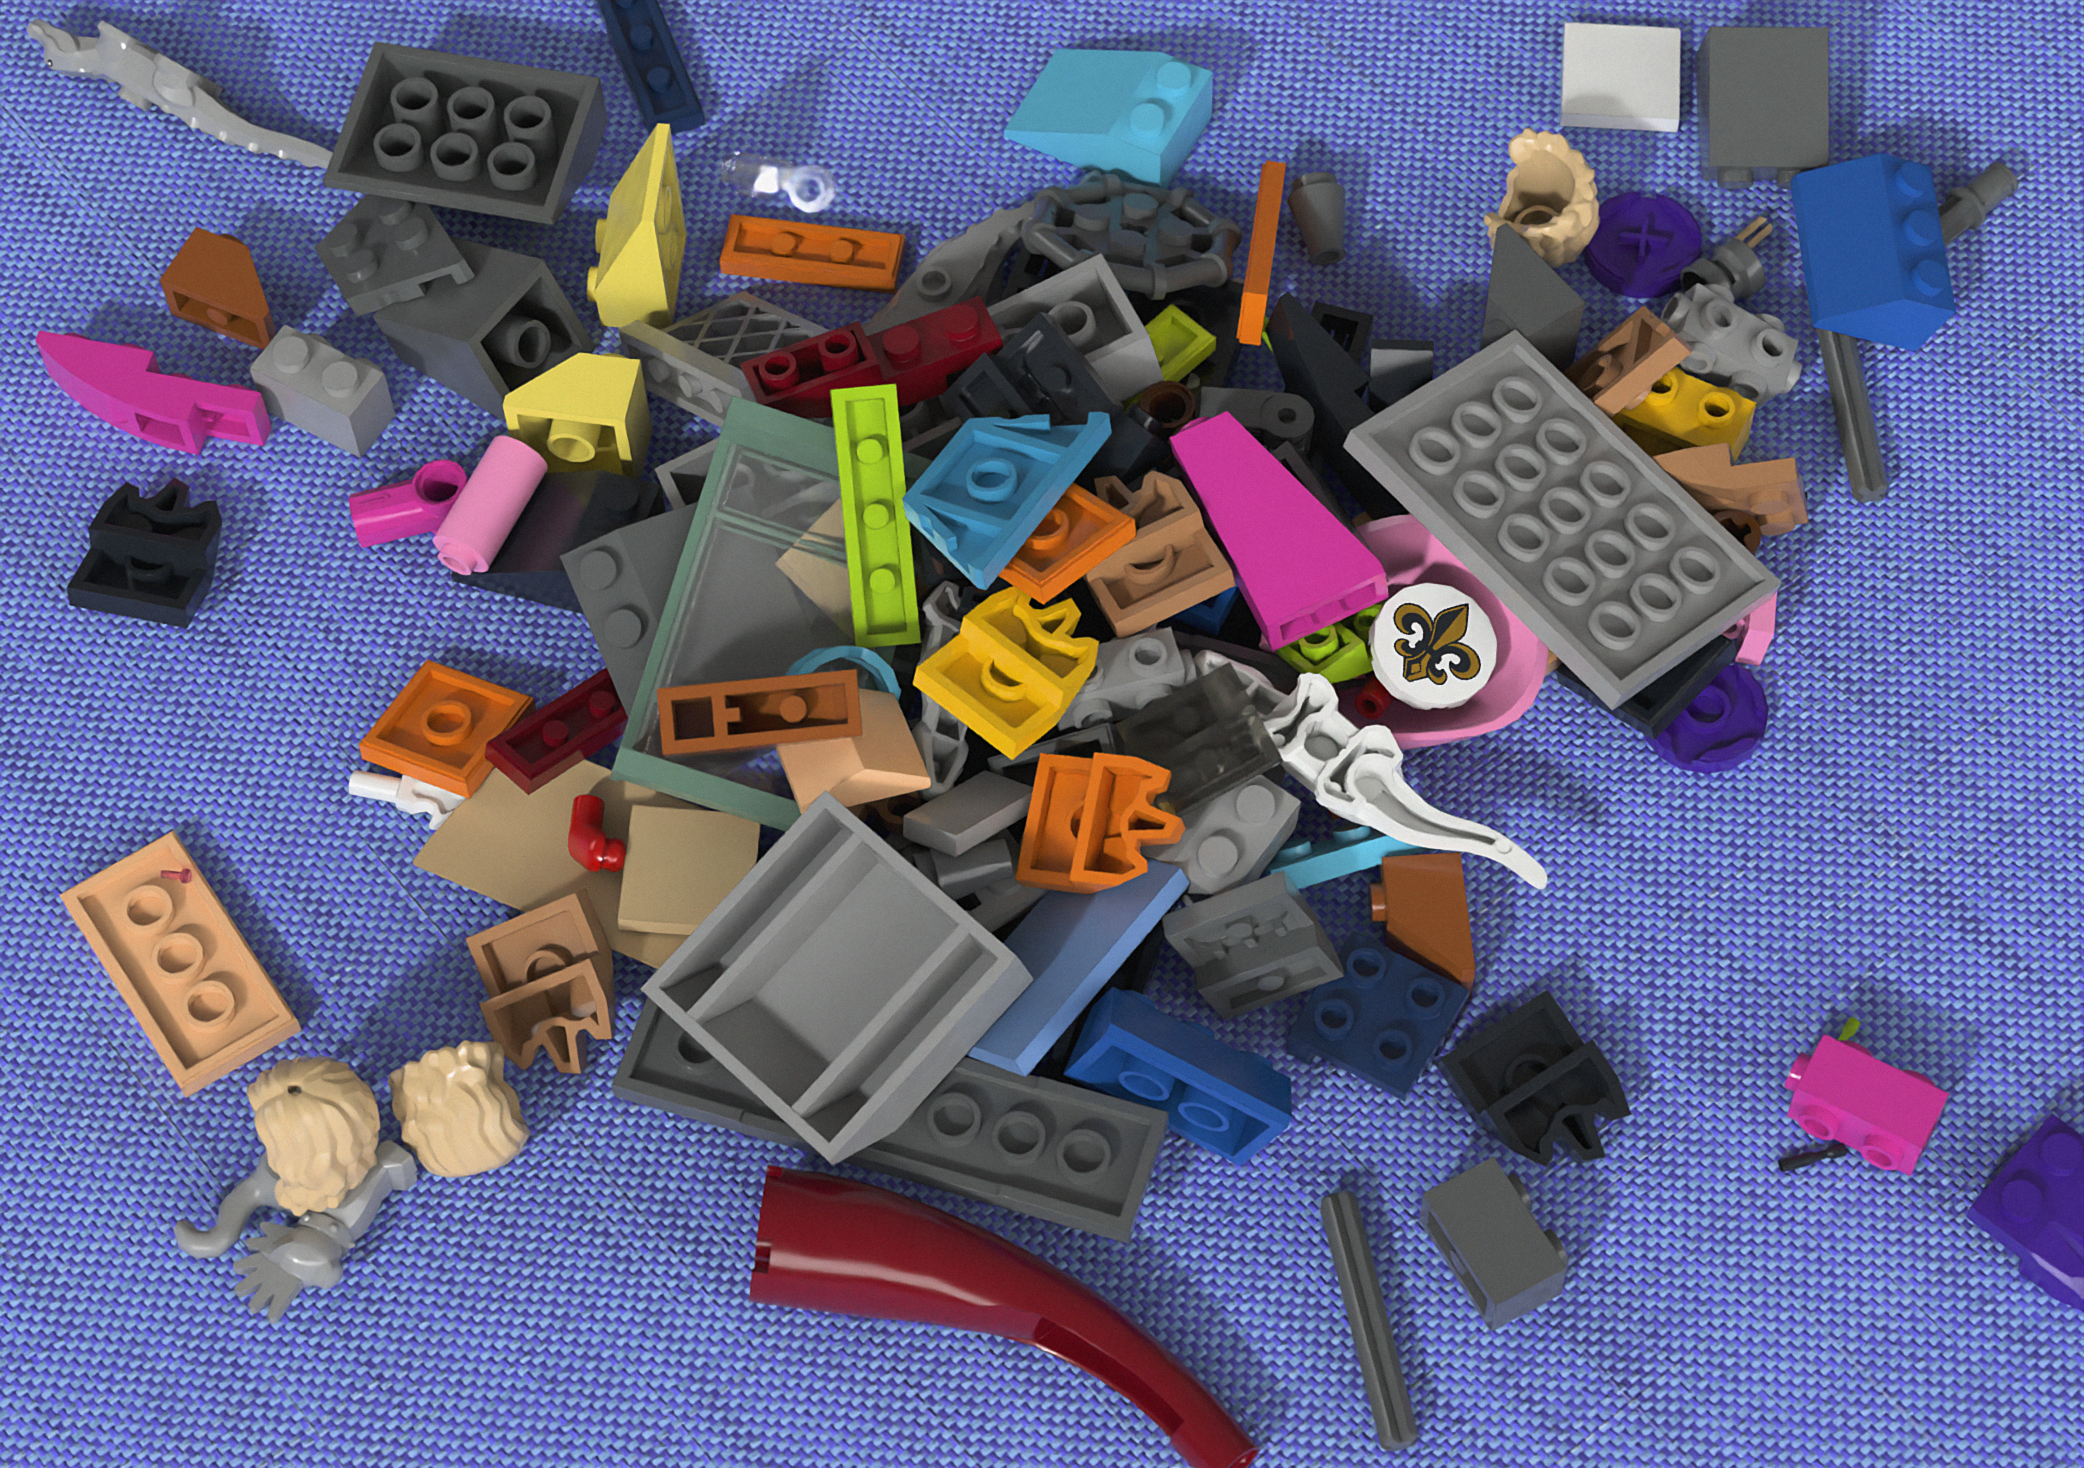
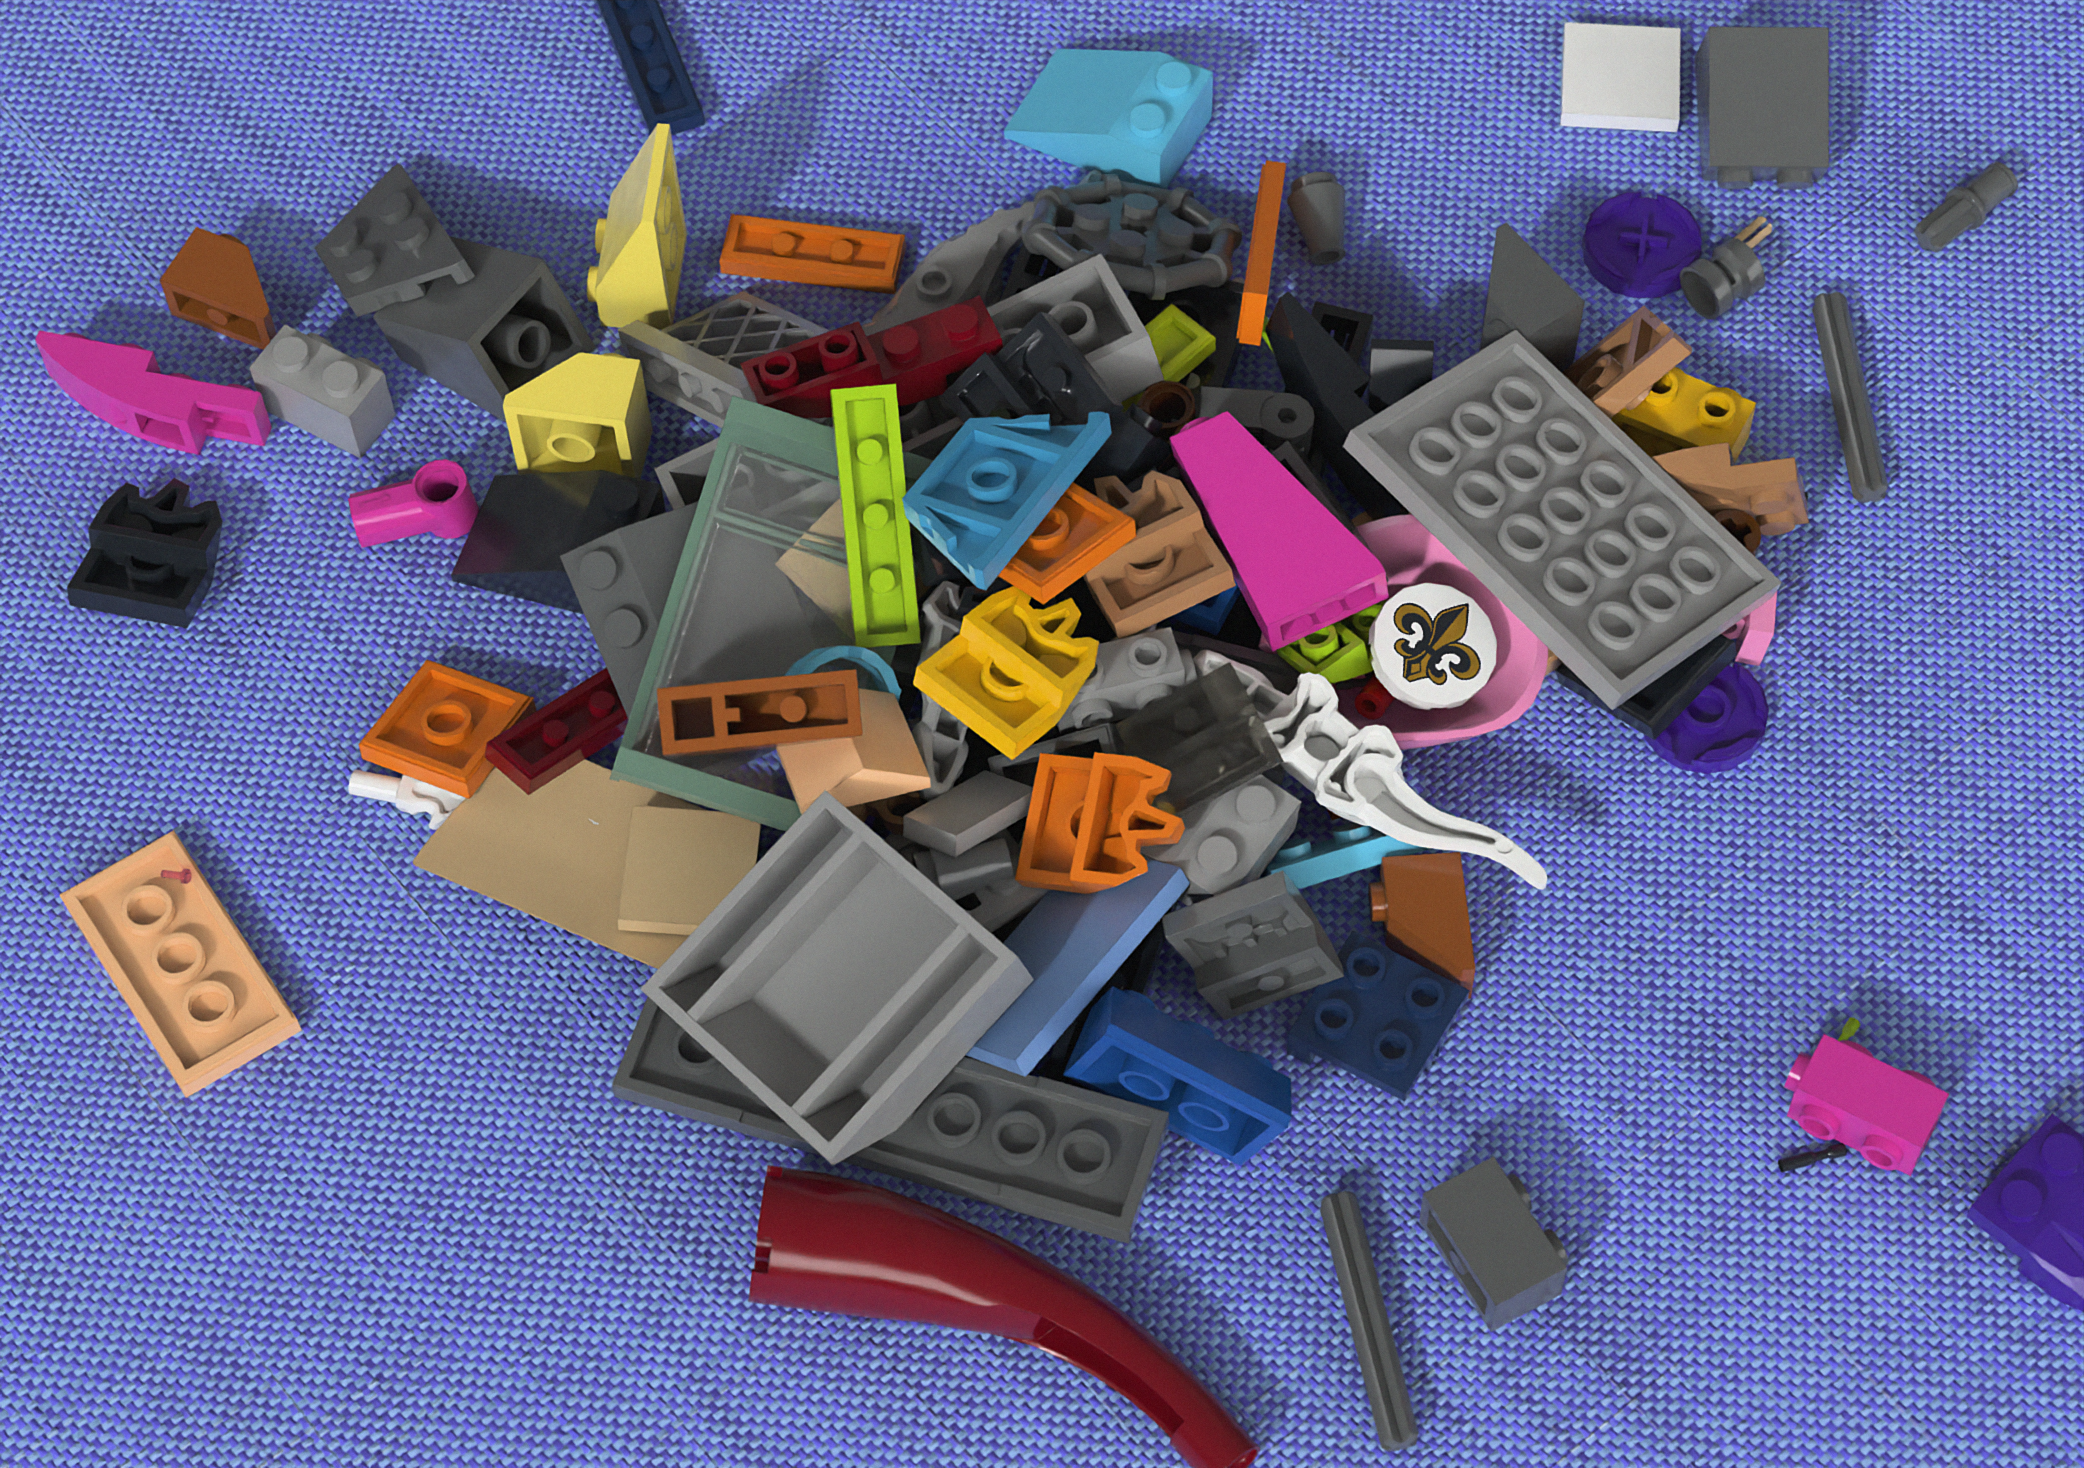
light grey animal [27,19,333,170] -> none
light grey animal [174,1139,418,1324] -> none
tan hair [247,1055,380,1217] -> none
dark grey slope [323,41,608,225] -> none
tan hair [388,1040,531,1178] -> none
bright pink brick [433,435,548,575] -> none
medium nougat plate [465,889,615,1074] -> none
red arm [568,795,627,873] -> none
clear plate [720,152,837,212] -> none
black plate [1435,990,1632,1167] -> none
tan hair [1484,127,1600,268] -> none
light grey brick [1660,283,1802,409] -> none
blue slope [1790,153,1956,352] -> none

